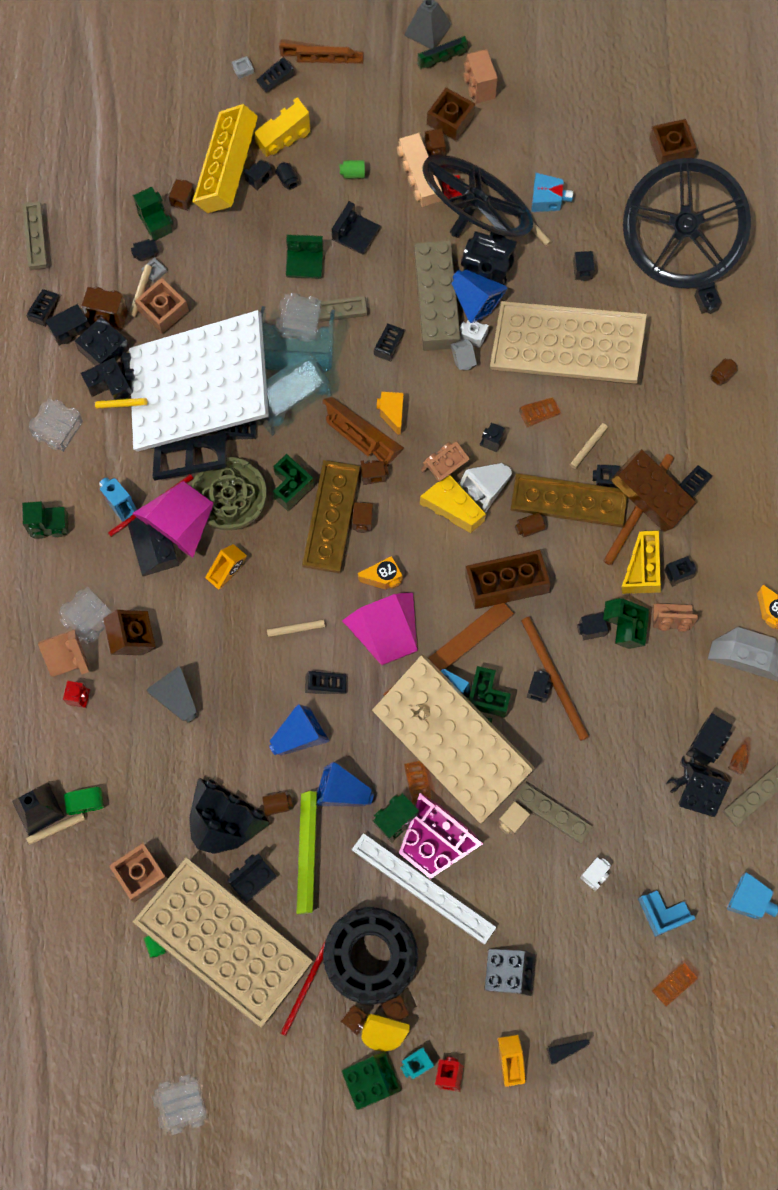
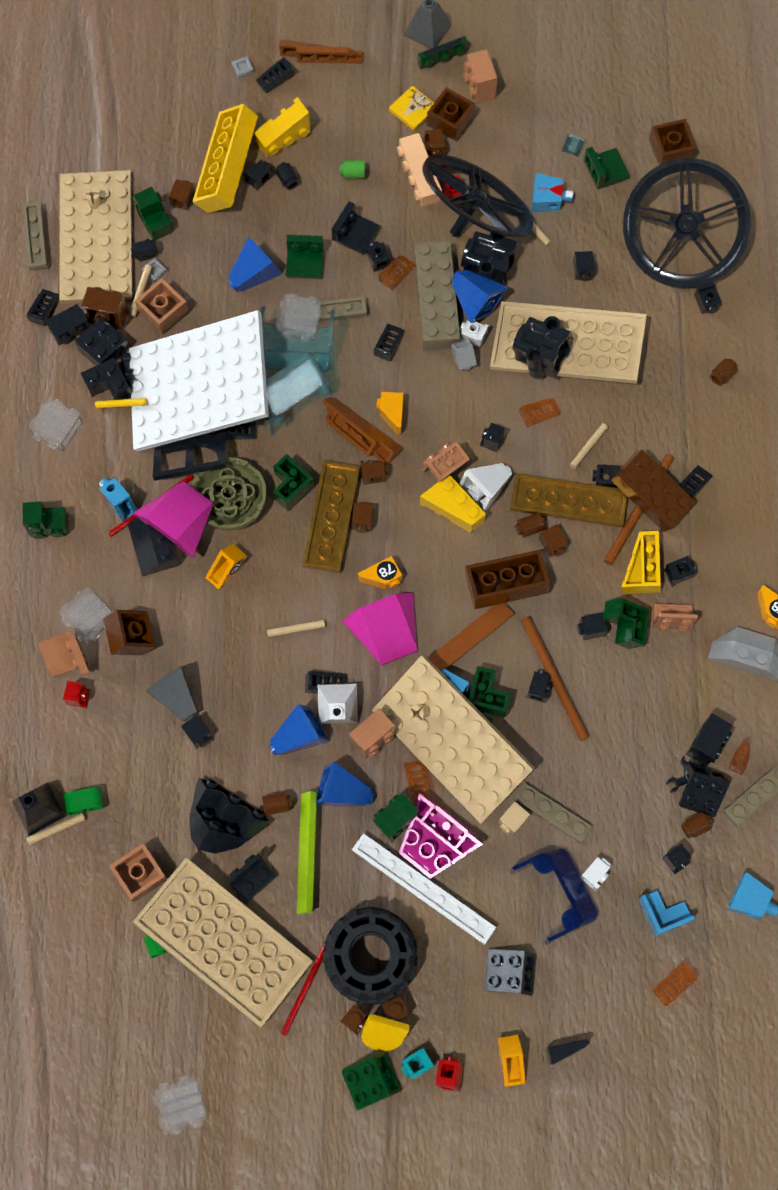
none -> tan plate [60,170,133,304]
none -> black brick [181,715,212,749]
none -> blue slope [228,237,282,292]
none -> white slope [318,684,358,724]
none -> nougat brick [349,708,395,760]
none -> black brick [367,241,390,272]
none -> clear orange slope [379,254,415,291]
none -> yellow tile [389,86,434,131]
none -> clear blue windscreen [510,848,598,945]
none -> black piece [512,316,572,379]
none -> reddish brown brick [539,524,568,558]
none -> clear light blue tile [562,134,585,156]
none -> dark green bracket [583,147,630,189]
none -> black brick [662,843,692,875]
none -> reddish brown brick [681,812,713,839]

